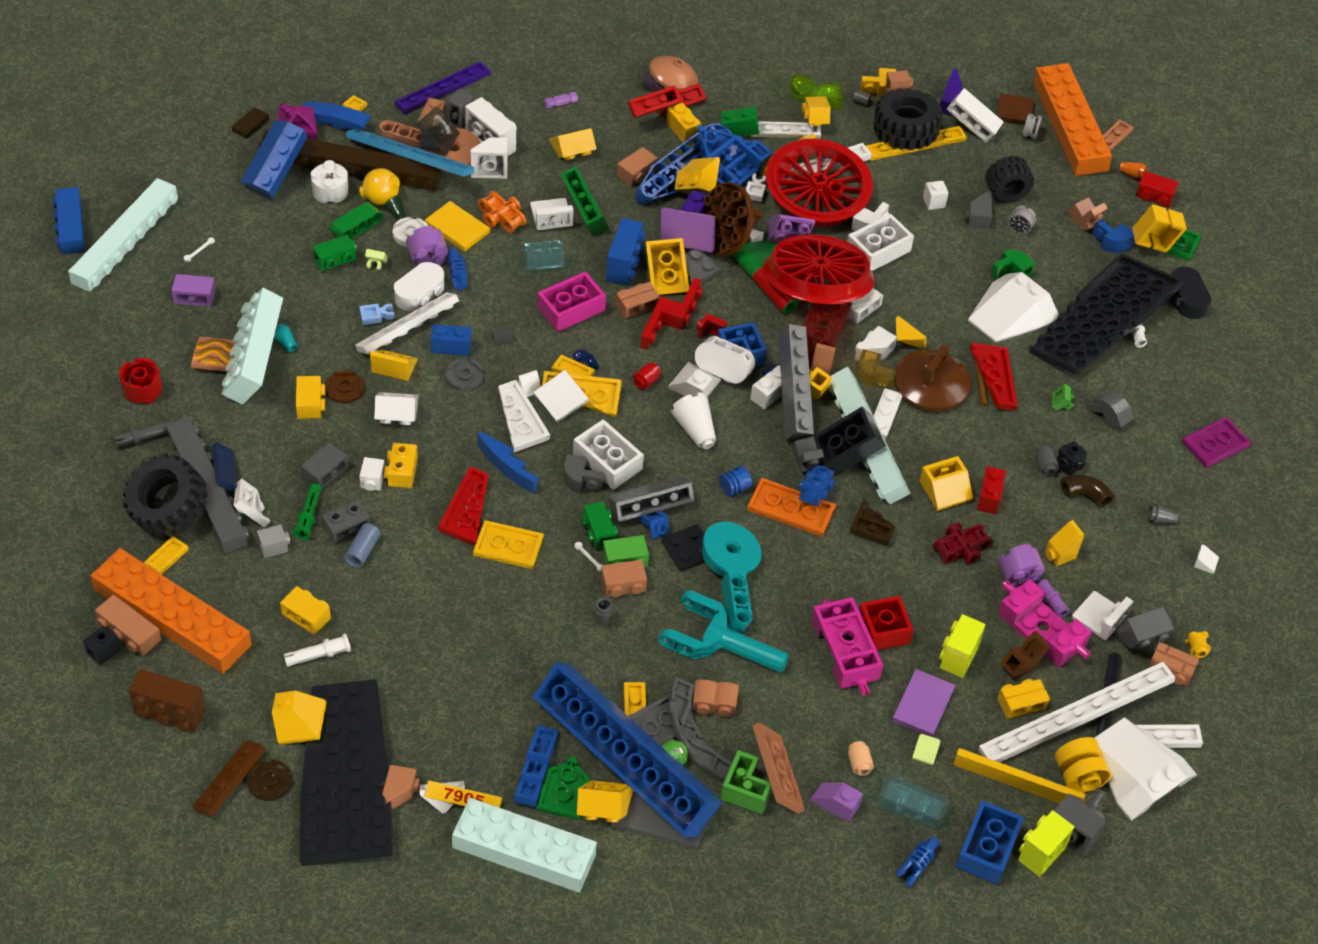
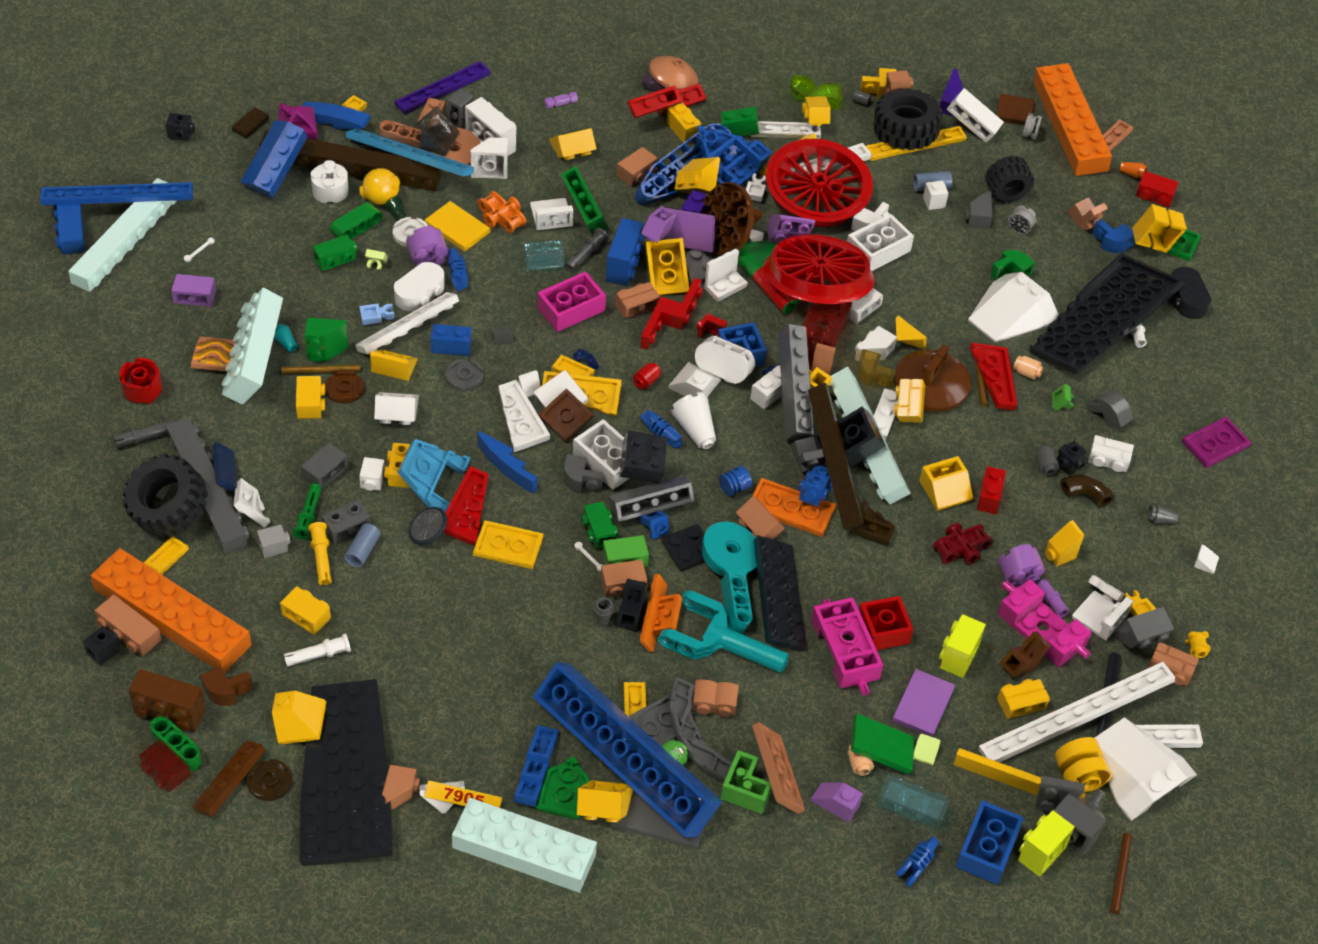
none -> blue tile [40,182,193,205]
none -> clear red brick [139,739,191,792]
none -> green beam [150,716,202,771]
none -> black brick [166,113,195,141]
none -> reddish brown brick [200,667,253,706]
none -> pearl gold bar [281,364,361,375]
none -> green slope [304,318,349,362]
none -> yellow pin [308,522,332,585]
none -> dark azure wing [397,439,470,513]
none -> dark grey wheel [409,507,447,545]
none -> reddish brown tile [538,388,594,442]
none -> dark grey pin [564,228,609,273]
none -> black brick [616,578,648,631]
none -> black brick [619,430,667,484]
none -> blue hinge [640,409,682,449]
none -> orange bracket [640,574,683,653]
none -> medium lavender brick [641,206,677,242]
none -> white bracket [704,249,748,302]
none -> nougat brick [736,496,785,539]
none -> black plate [754,535,806,651]
none -> dark brown tile [807,382,864,531]
none -> green tile [850,713,914,774]
none -> yellow brick [894,379,926,423]
none -> sand blue pin [913,171,952,192]
none -> light nougat brick [1013,356,1043,380]
none -> dark grey wing [1035,776,1085,812]
none -> white brick [1088,435,1134,472]
none -> white plate [1088,575,1125,602]
none -> reddish brown bar [1110,833,1132,915]
none -> yellow plate [1125,590,1156,616]

